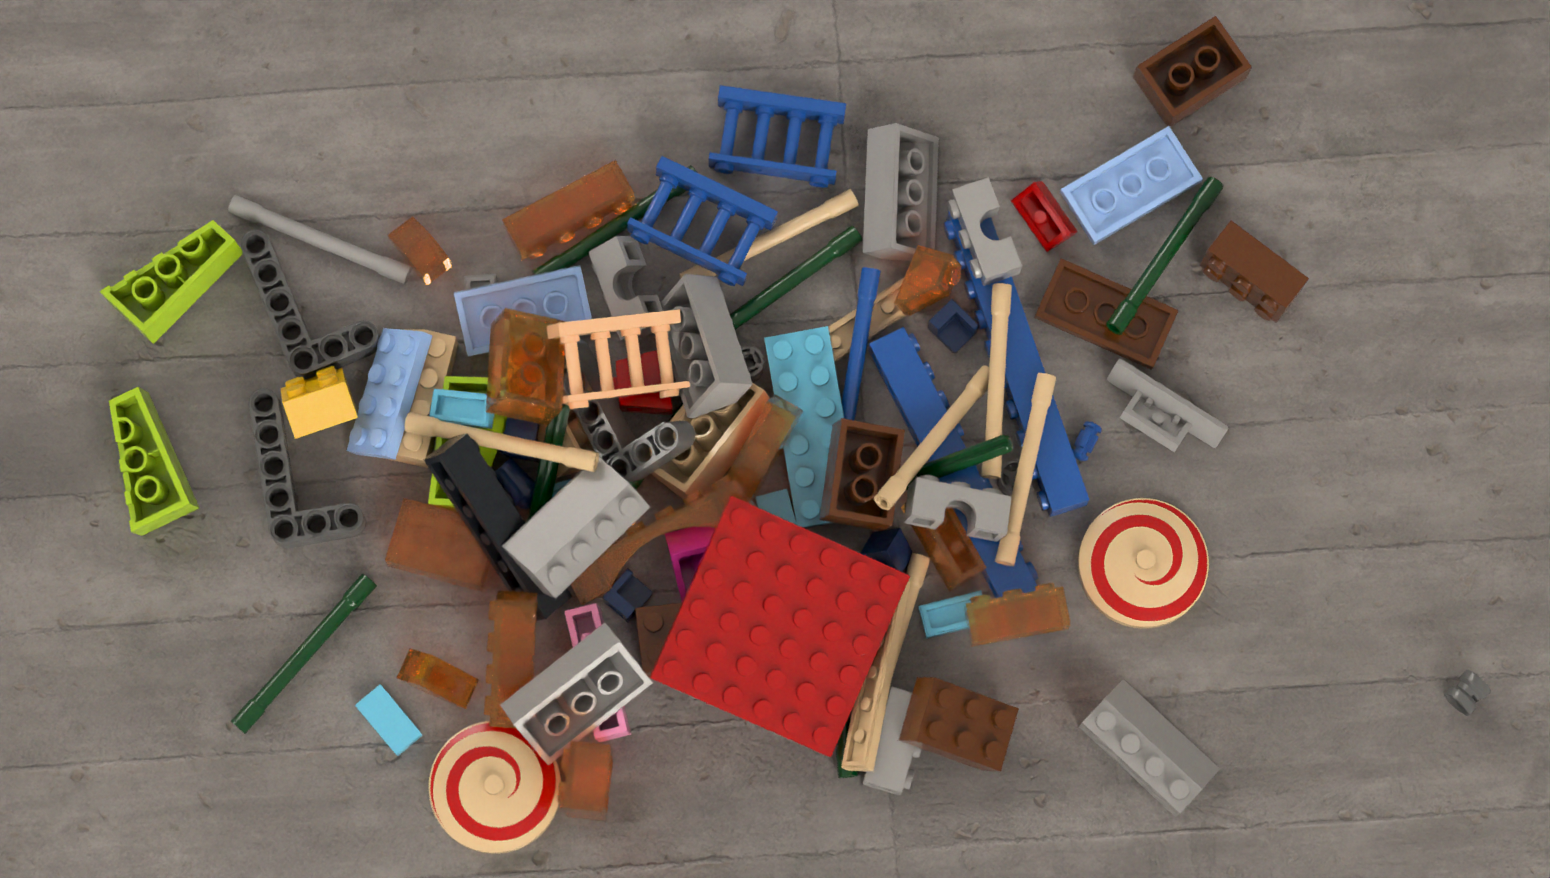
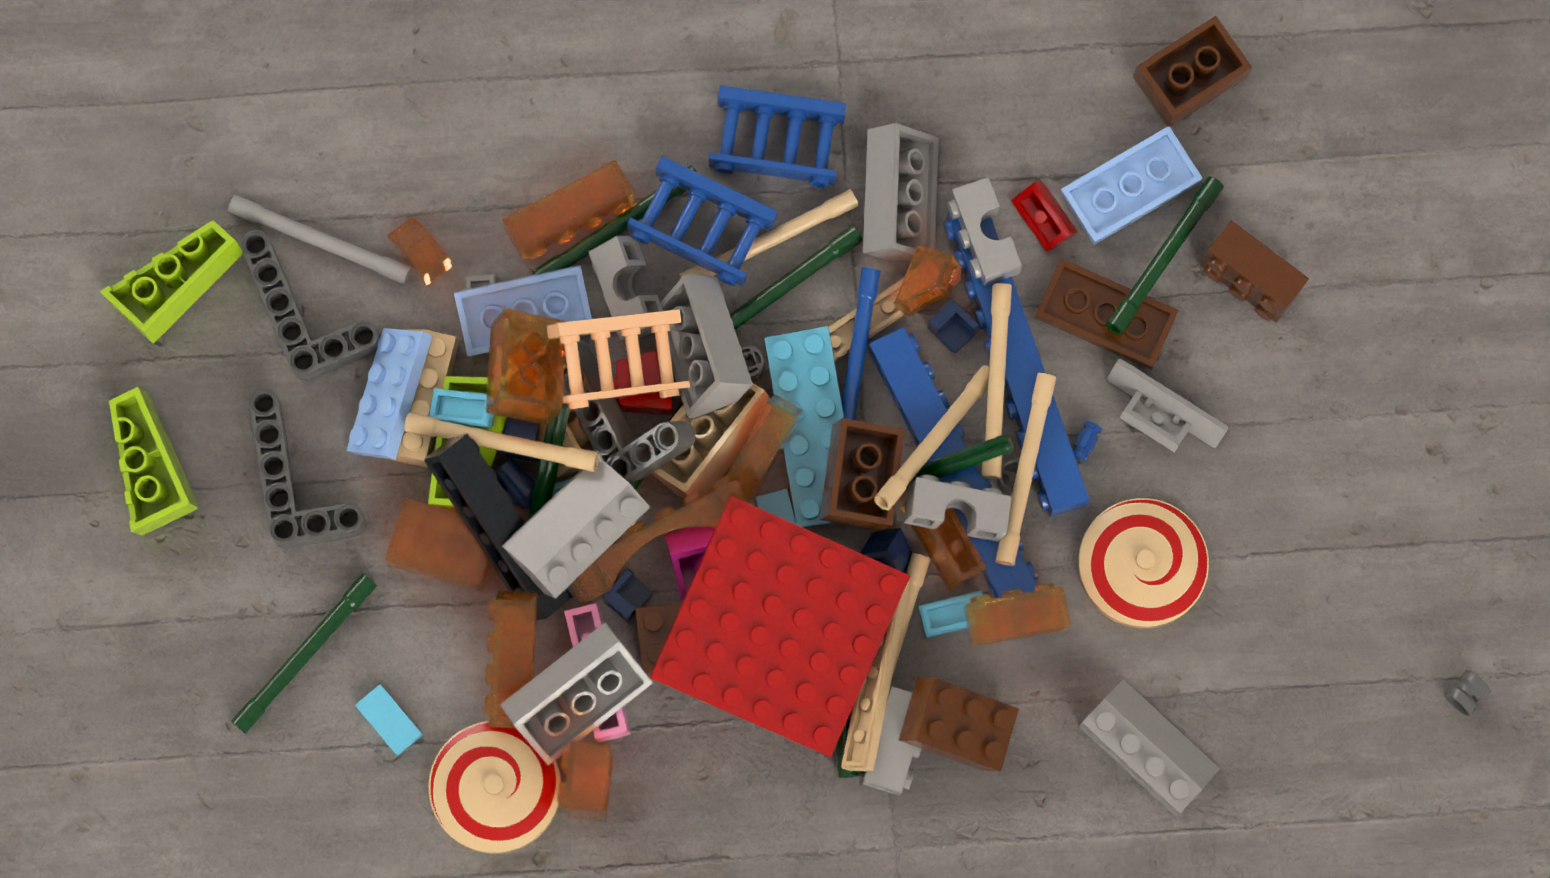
yellow brick [280,366,358,439] -> none
clear orange slope [397,648,479,709] -> none

